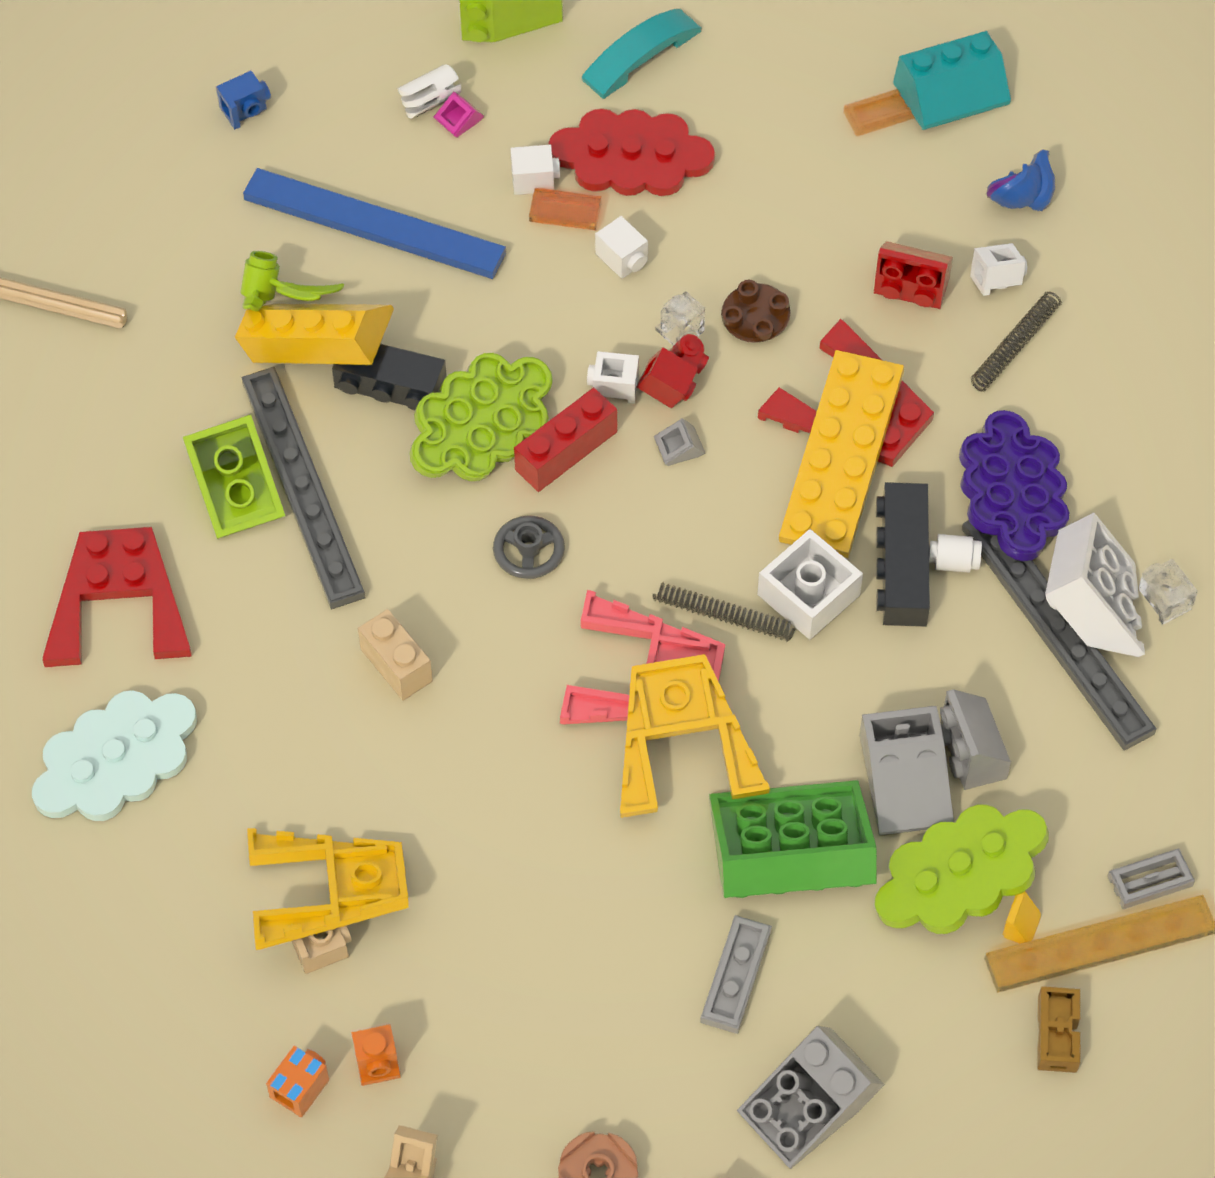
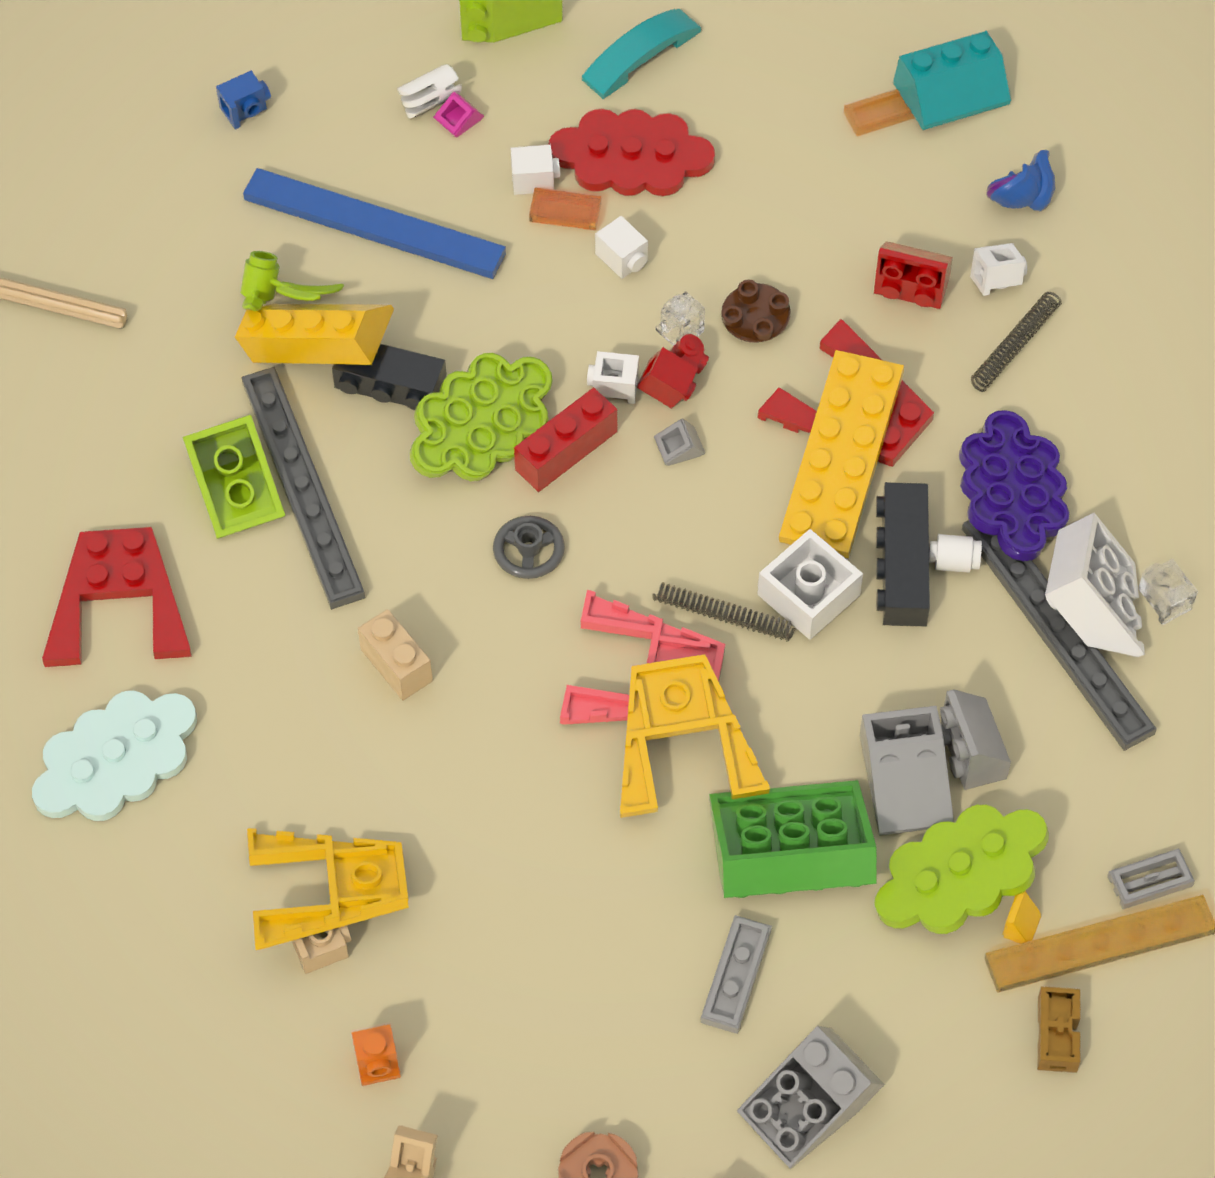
orange brick [266,1046,329,1118] -> none

